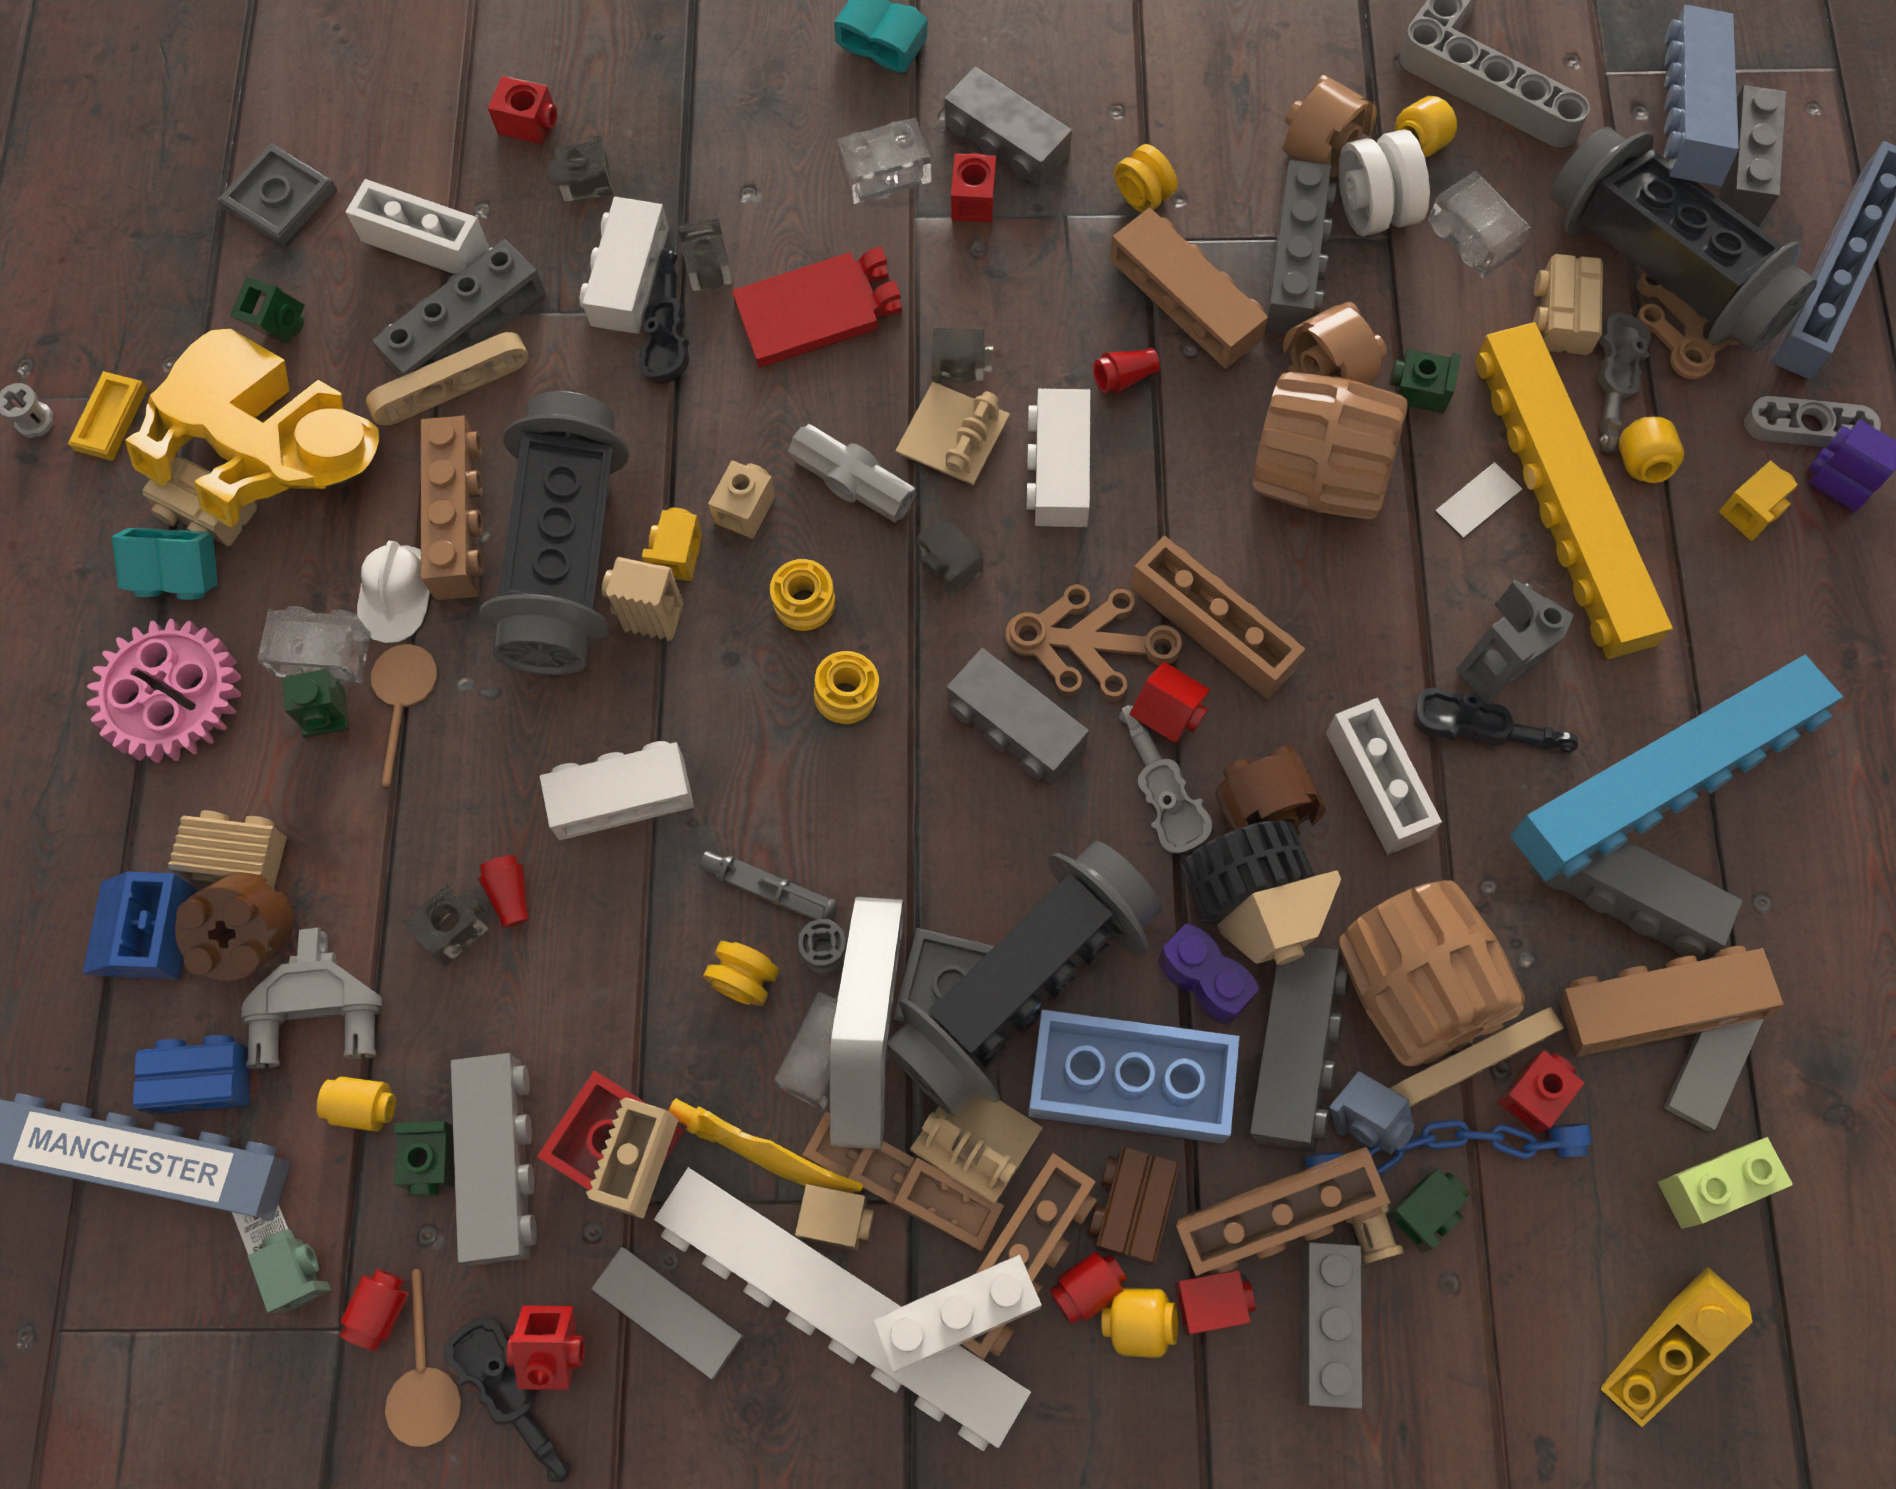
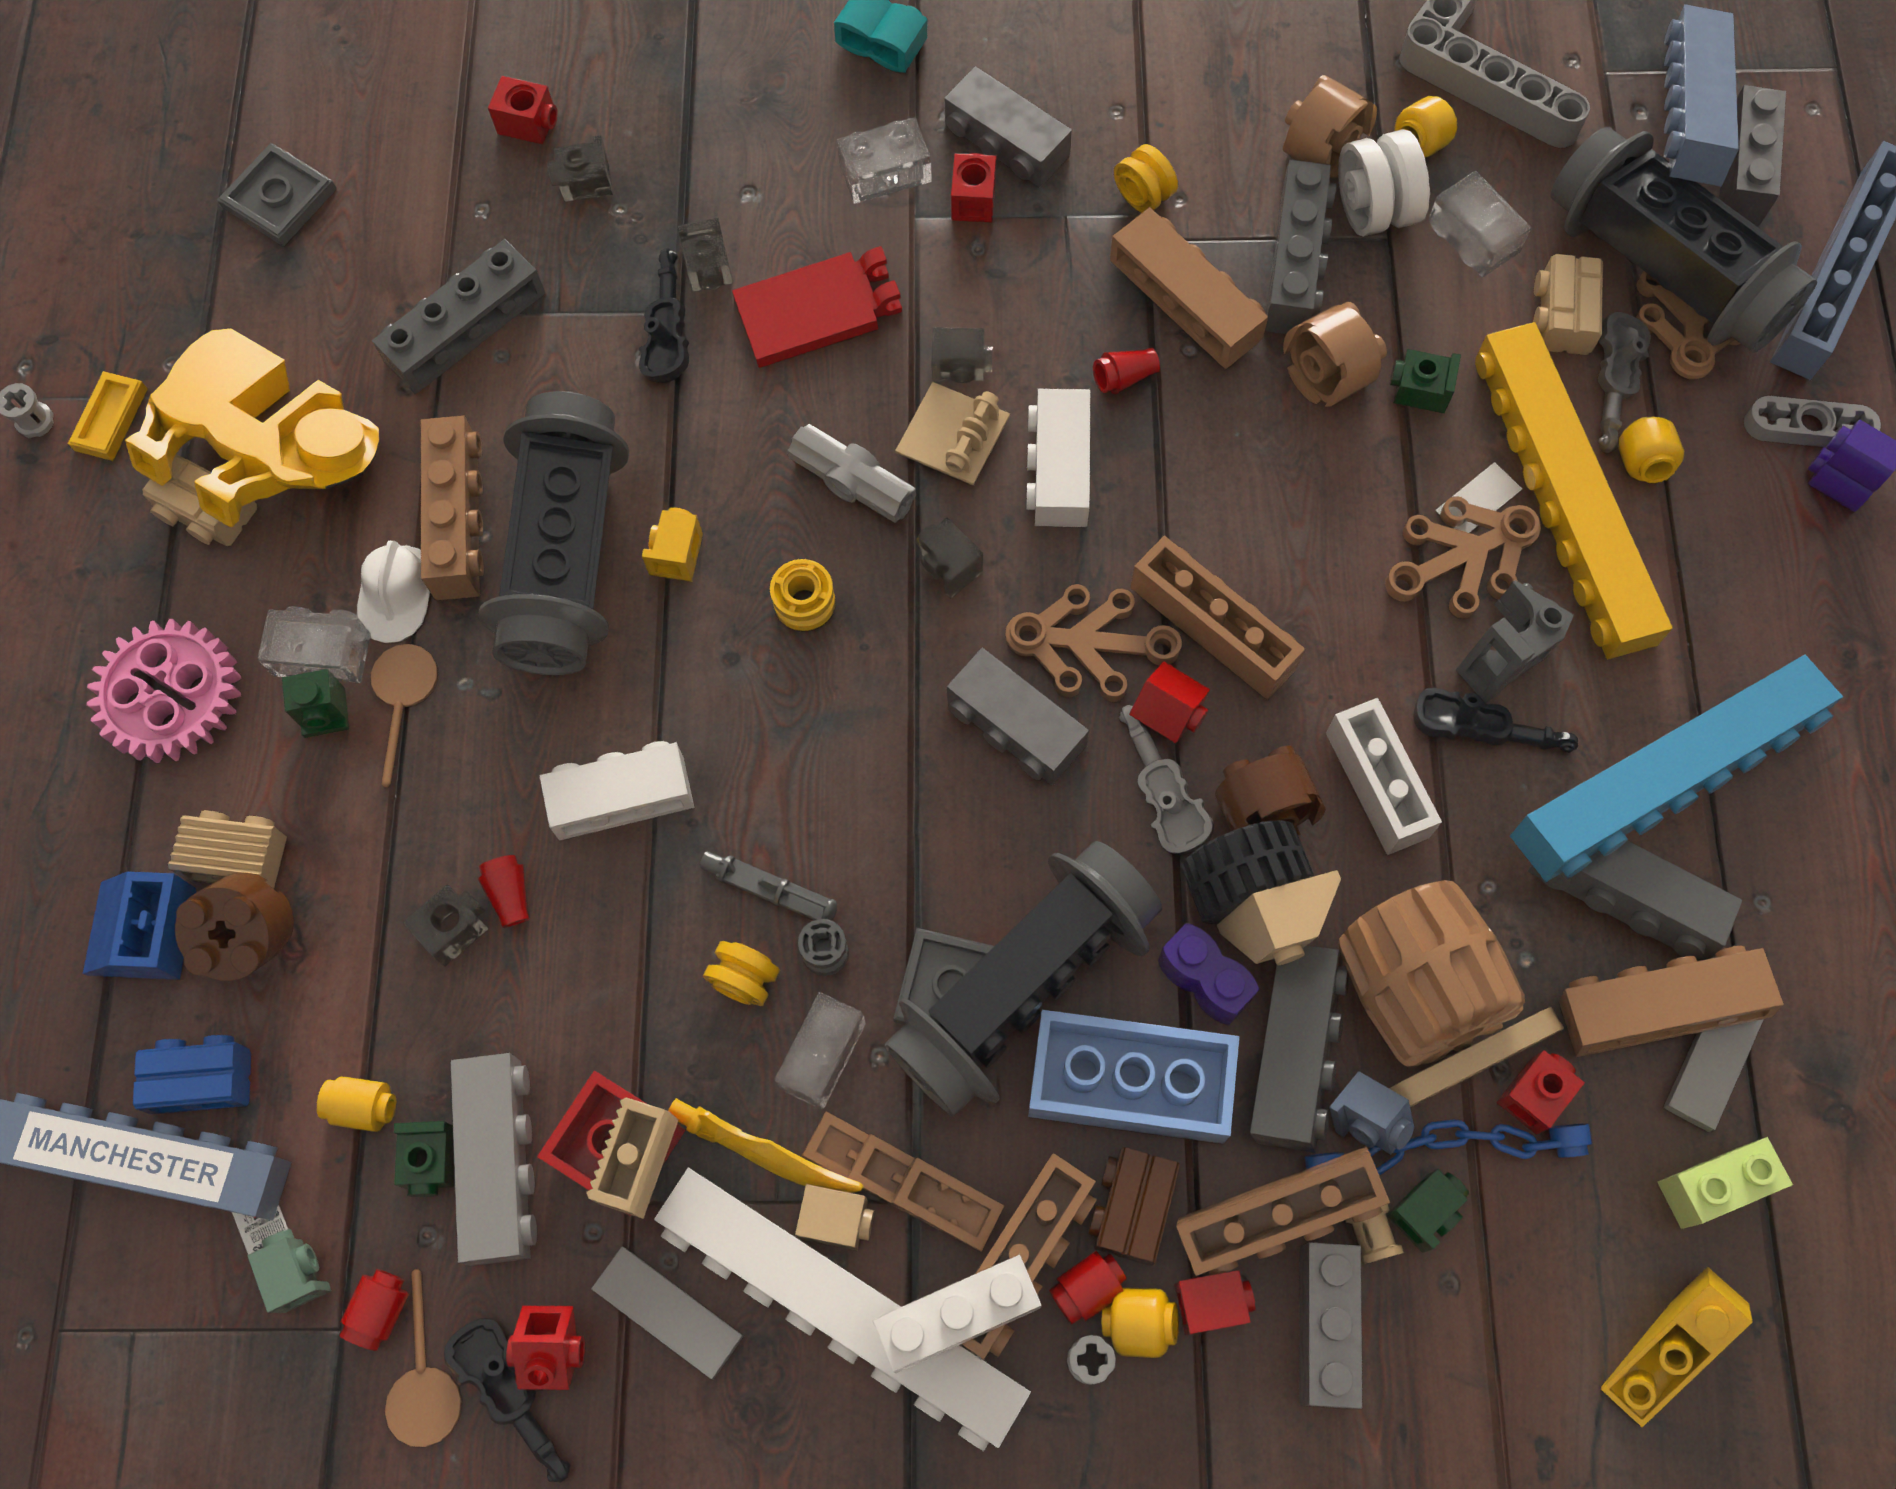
teal brick [112,528,218,600] -> none
dark green brick [230,277,305,343] -> none
light grey connector [241,928,382,1069] -> none
white brick [346,179,490,274] -> none
tan beam [365,332,528,426] -> none
white brick [580,197,669,334] -> none
tan brick [602,557,684,642] -> none
tan brick [708,460,776,539] -> none
yellow wheel [813,651,879,724] -> none
beam [829,897,904,1150] -> none
tan hinge [910,1096,1043,1205] -> none
medium nougat wheel [1252,372,1408,519] -> none
yellow brick [1719,460,1798,541] -> none
none -> light grey bush [1067,1335,1116,1384]
none -> medium nougat plant [1385,496,1541,619]

